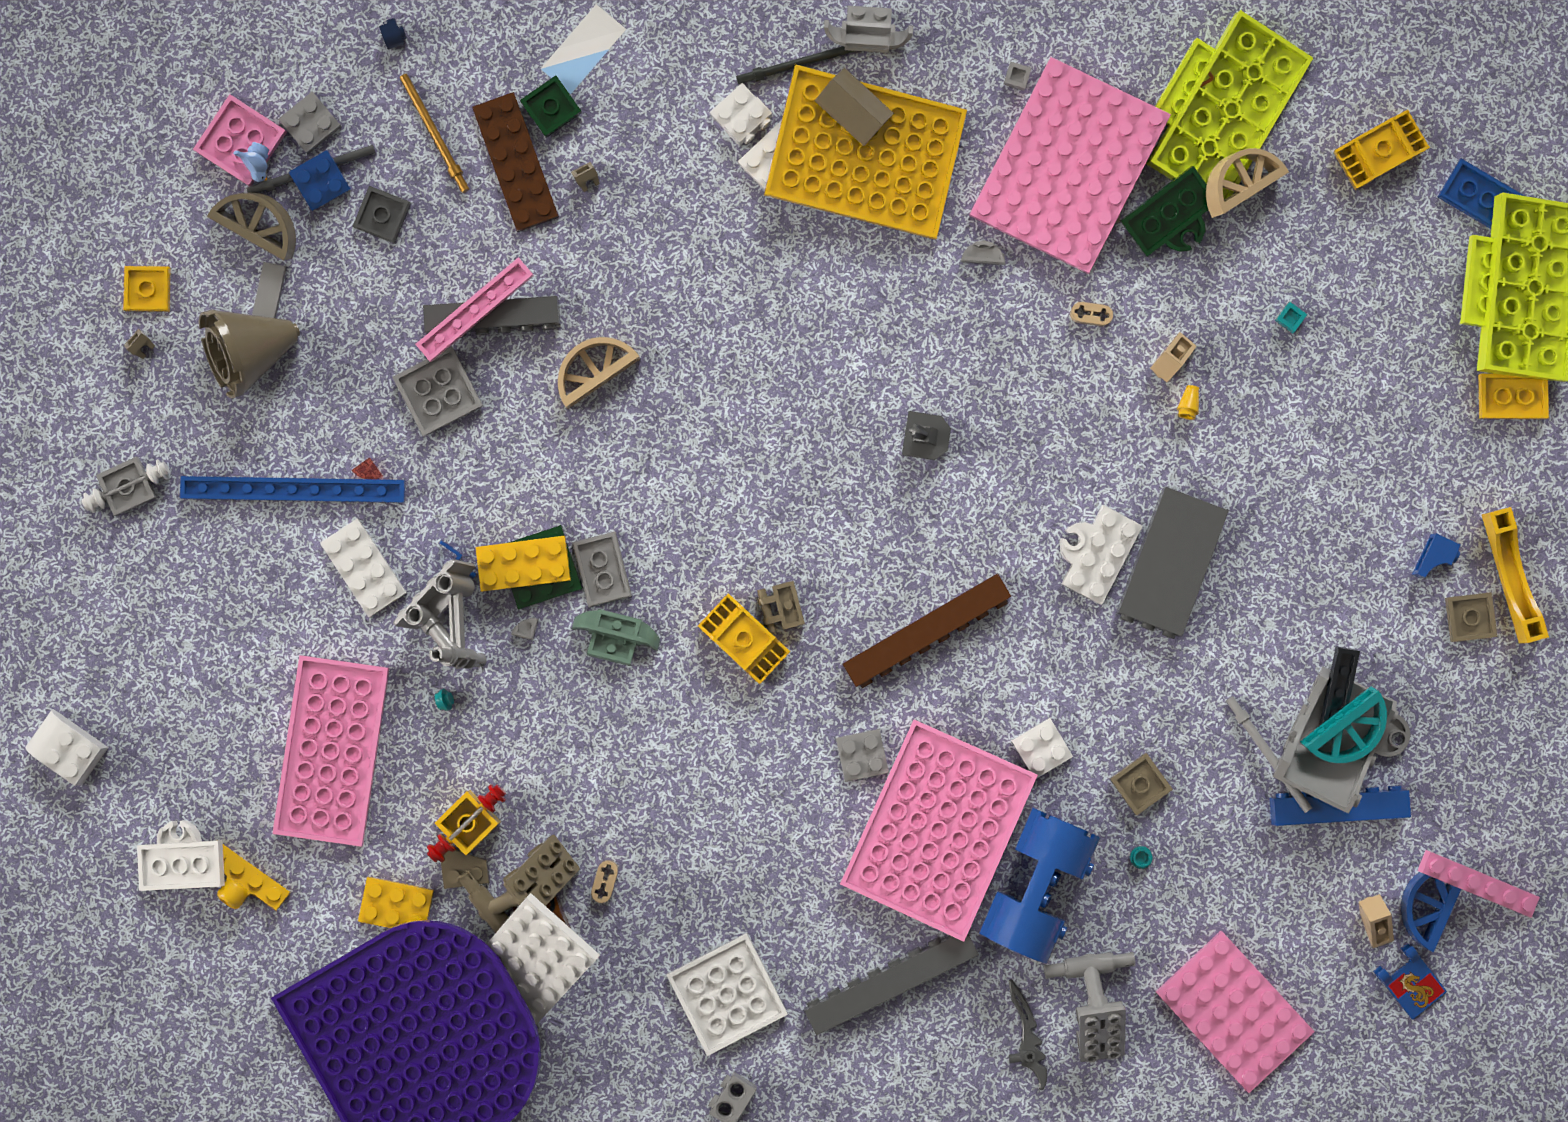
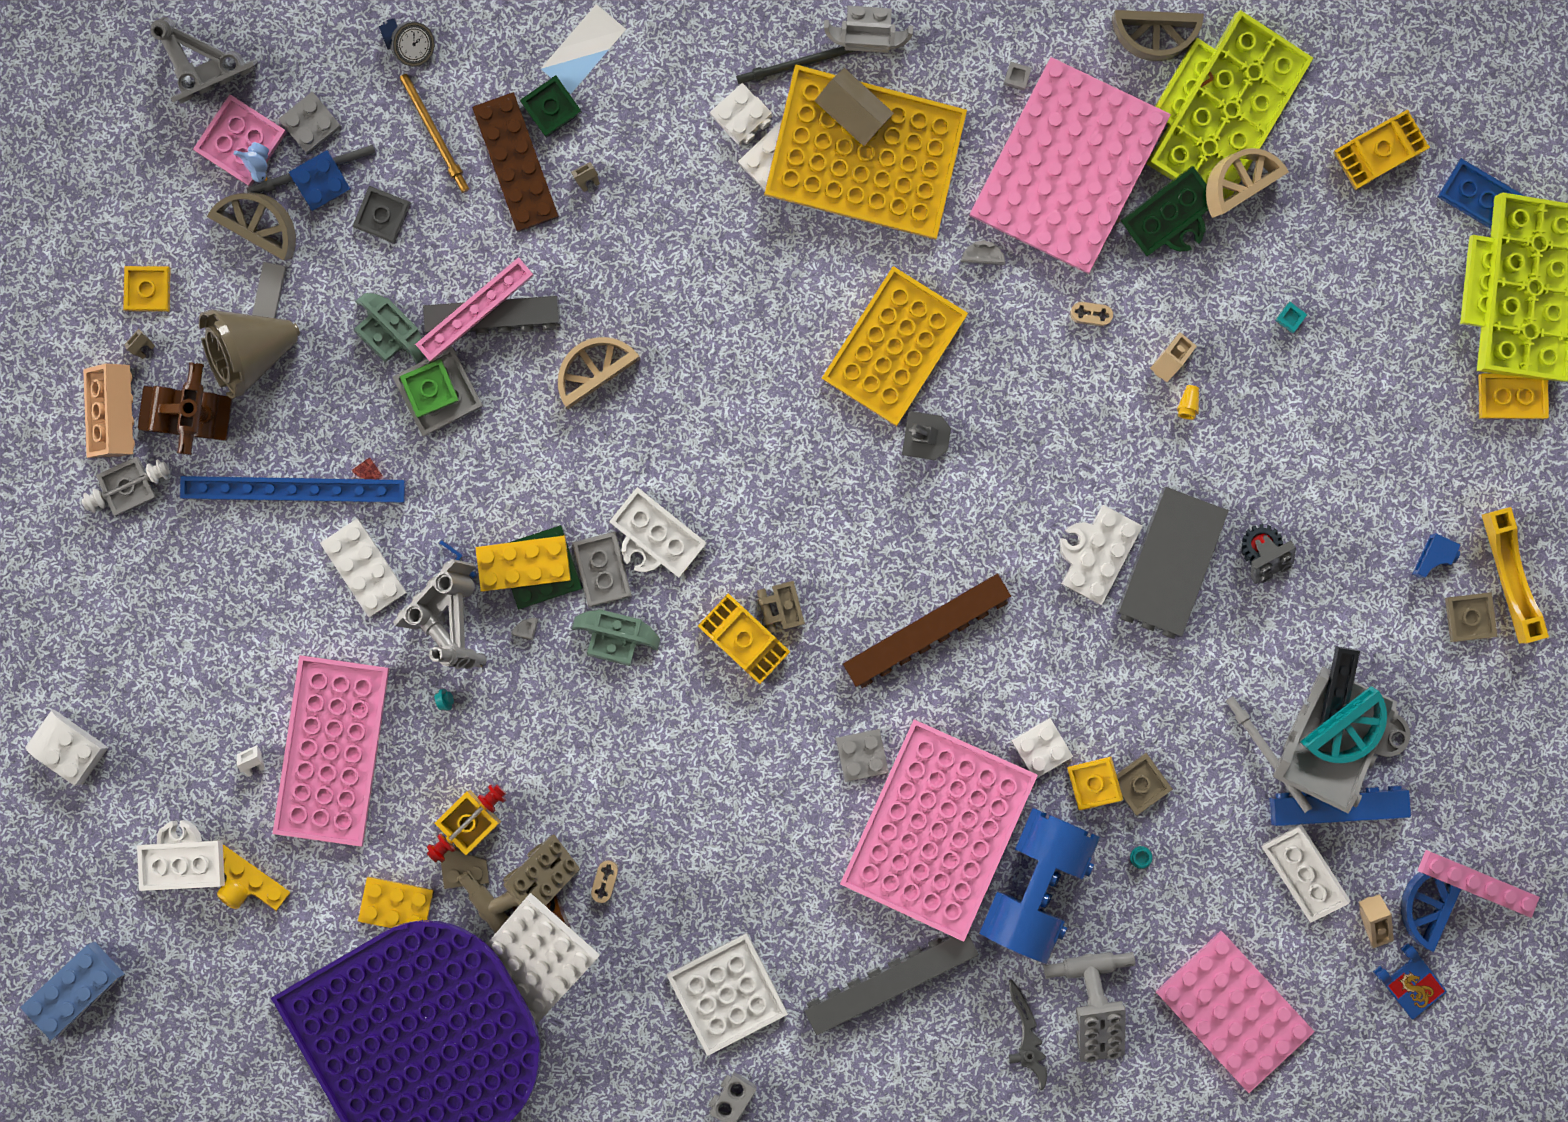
none -> medium blue brick [20,942,125,1041]
none -> light nougat slope [83,363,135,458]
none -> reddish brown plate [138,362,232,455]
none -> light grey plate [151,17,258,104]
none -> white tile [237,745,265,777]
none -> sand green plate [354,293,425,364]
none -> tile [391,21,435,67]
none -> bright green plate [400,359,459,418]
none -> white plate [609,487,707,578]
none -> yellow plate [821,266,968,427]
none -> yellow tile [1067,756,1123,811]
none -> dark tan window [1112,10,1204,61]
none -> dark grey plate [1242,524,1296,584]
none -> white plate [1261,824,1351,923]

